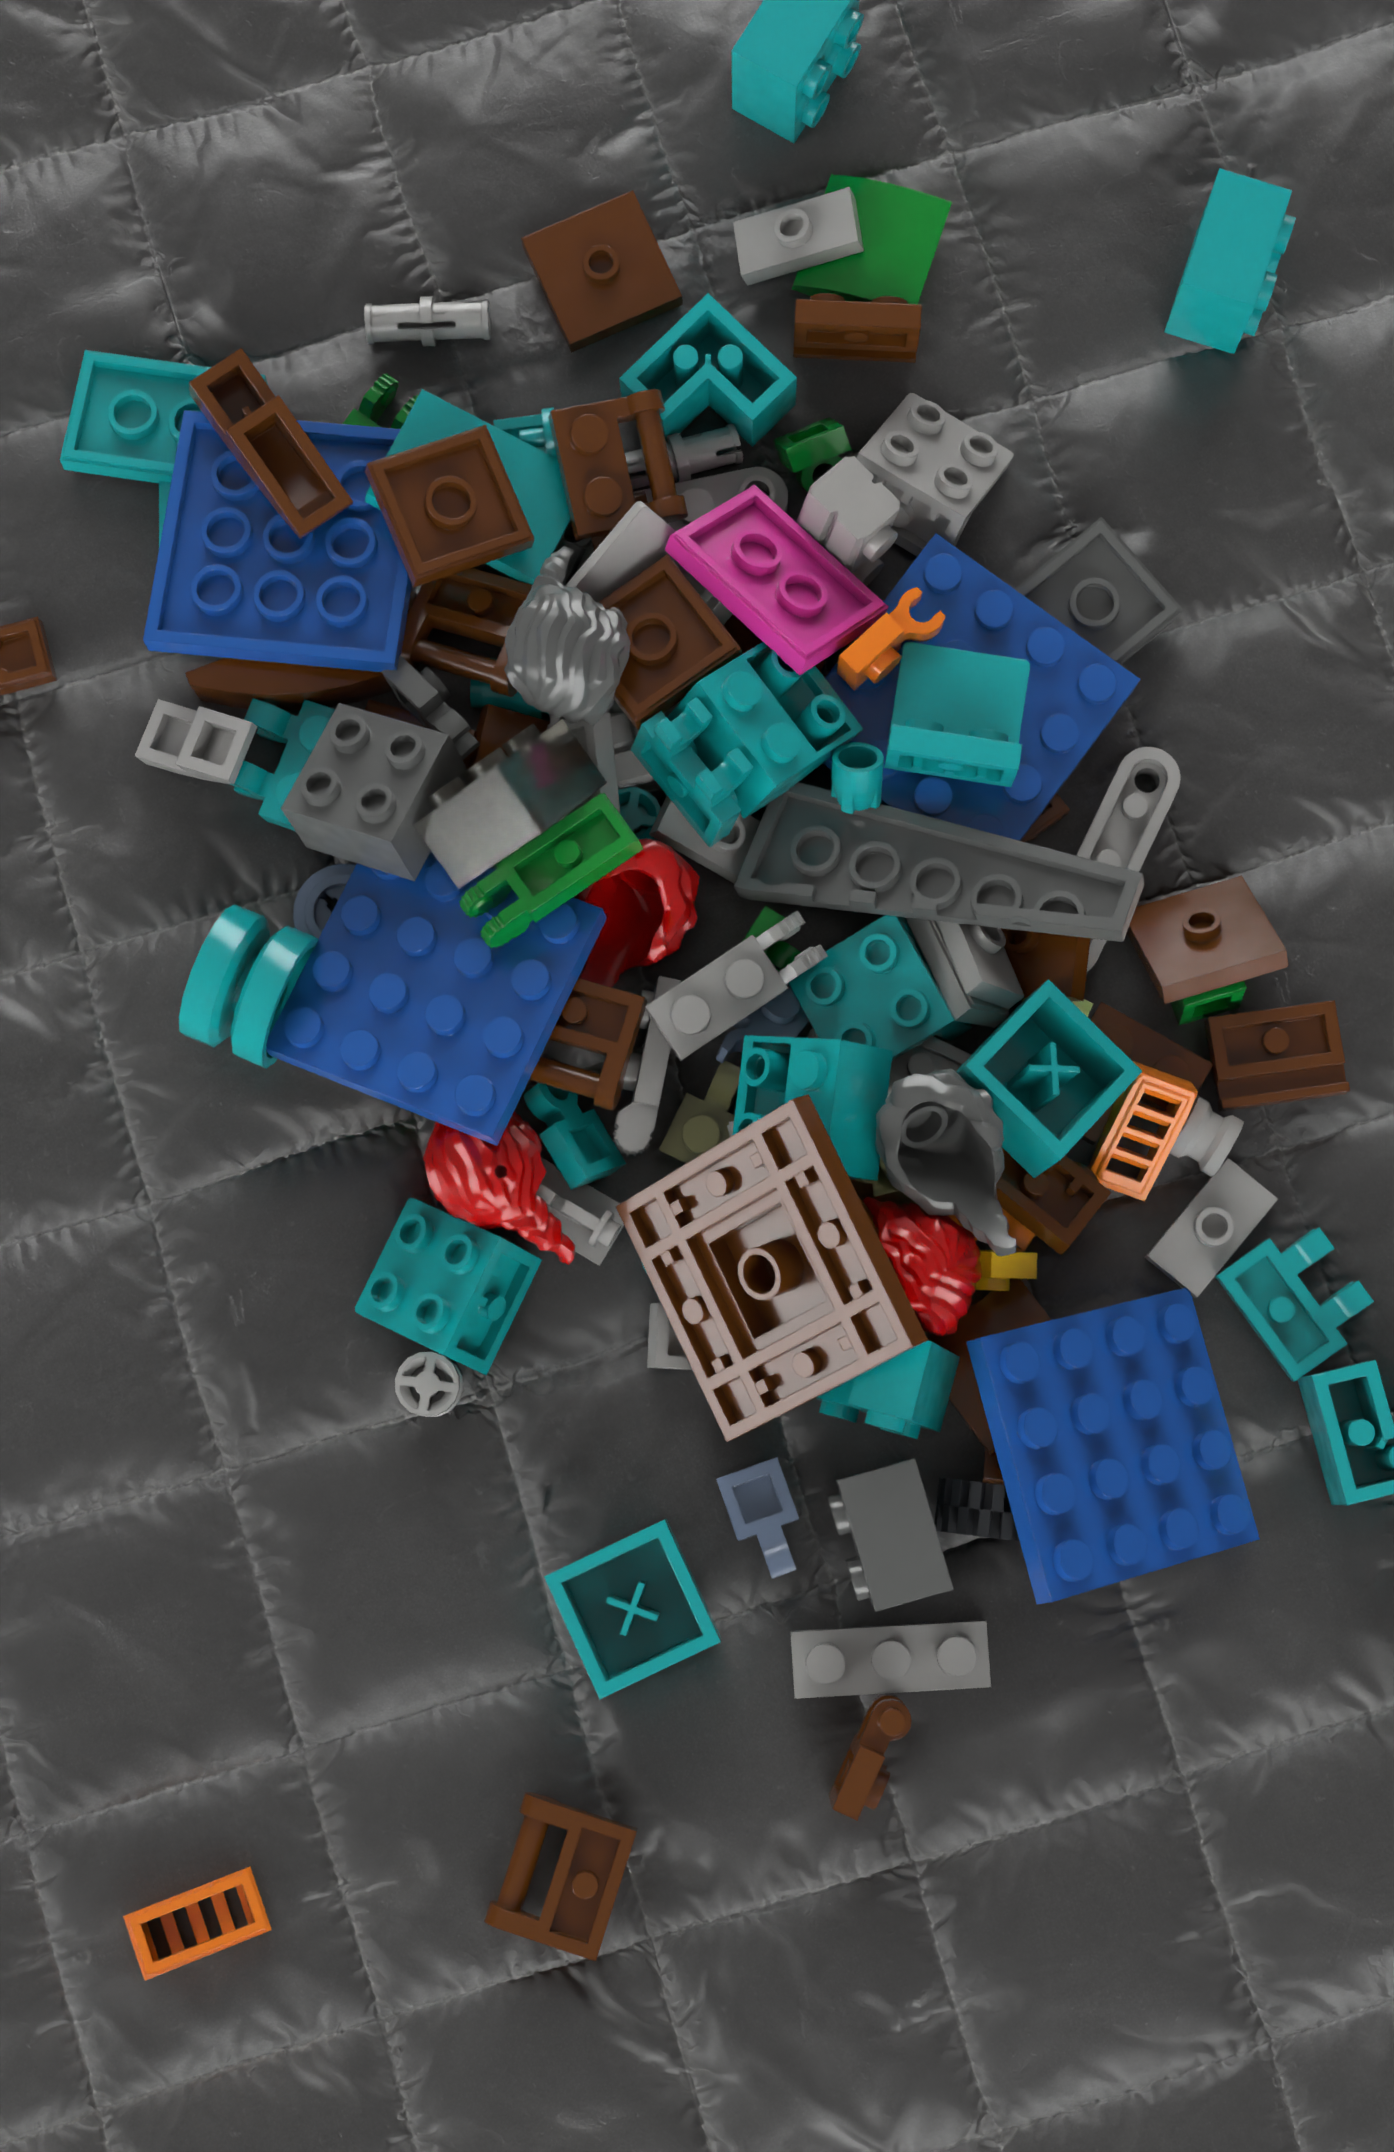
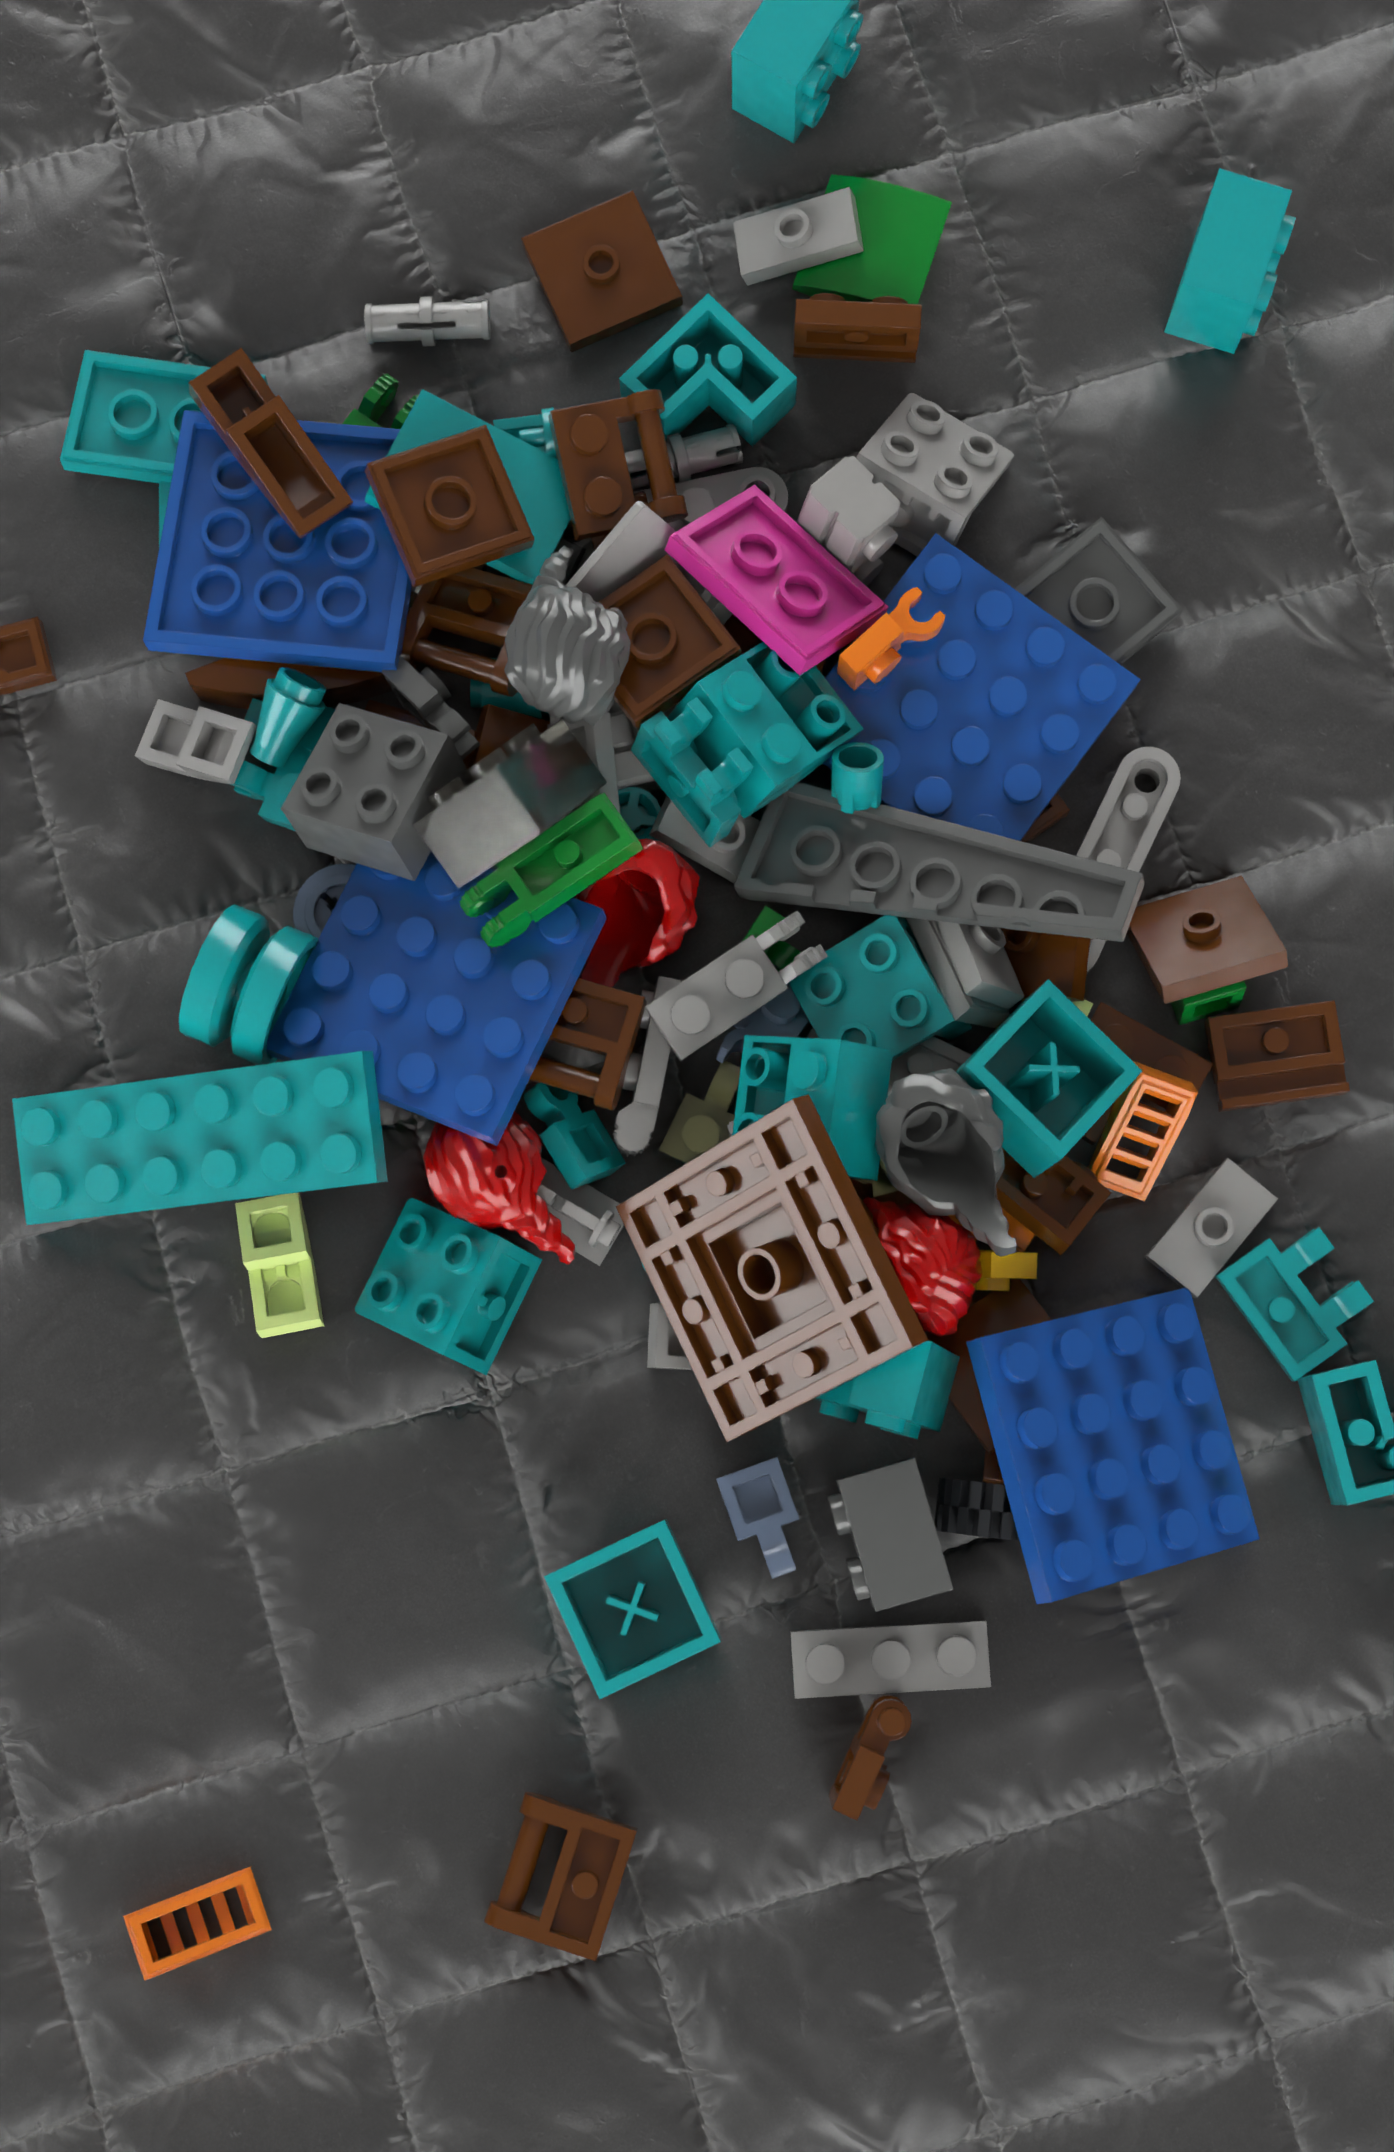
light grey wheel [395,1352,464,1417] -> none
green tile [773,417,851,492] -> none
teal bracket [884,642,1030,787] -> none
light grey wheel [1170,1096,1244,1177] -> none
none -> teal plate [12,1051,388,1225]
none -> yellowish green slope [235,1192,324,1338]
none -> teal cone [250,667,326,767]

